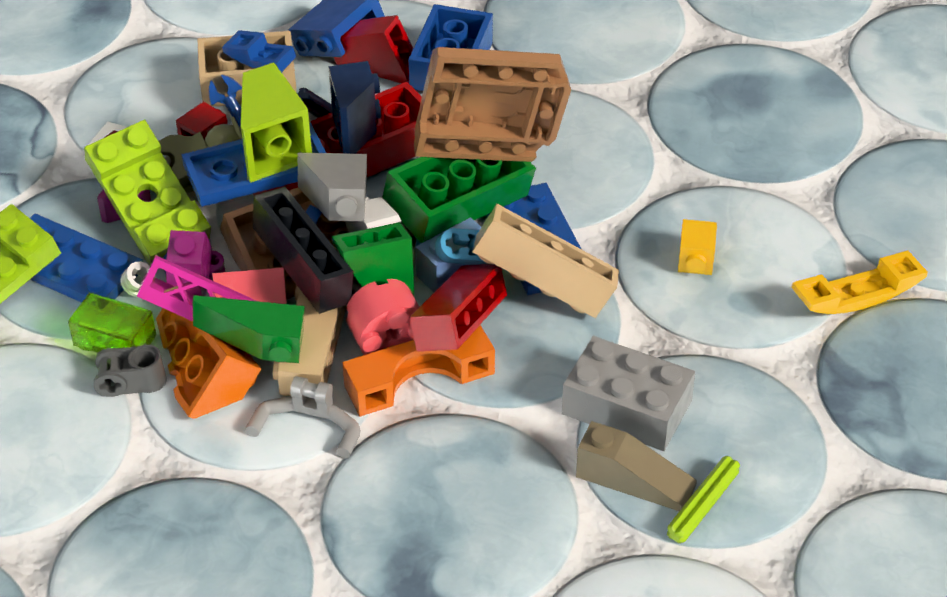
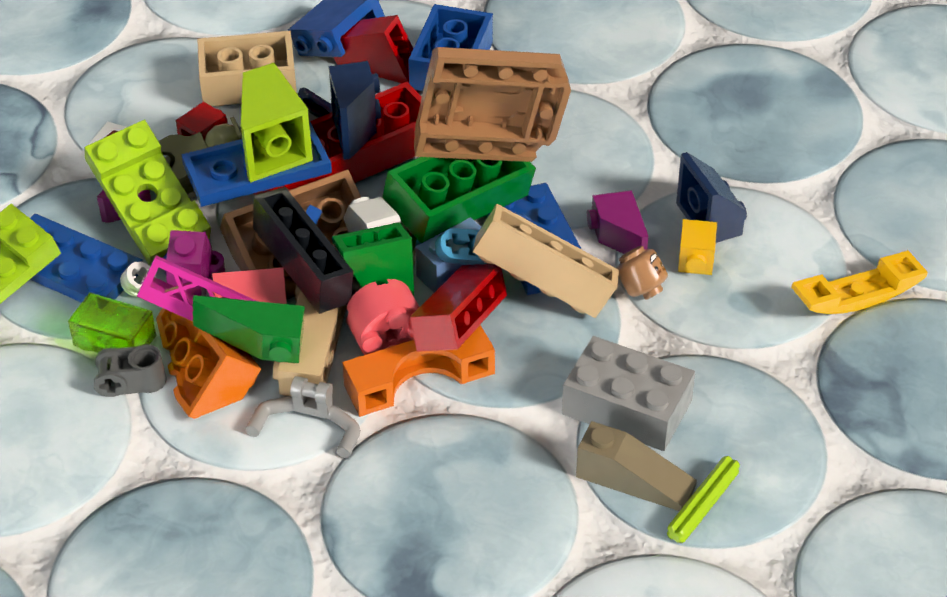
blue bar [209,74,242,127] -> none
blue slope [222,30,296,73] -> none
light grey slope [298,153,367,221] -> none
none -> magenta slope [587,190,648,254]
none -> medium nougat head [616,246,668,300]
none -> dark blue slope [676,152,747,243]

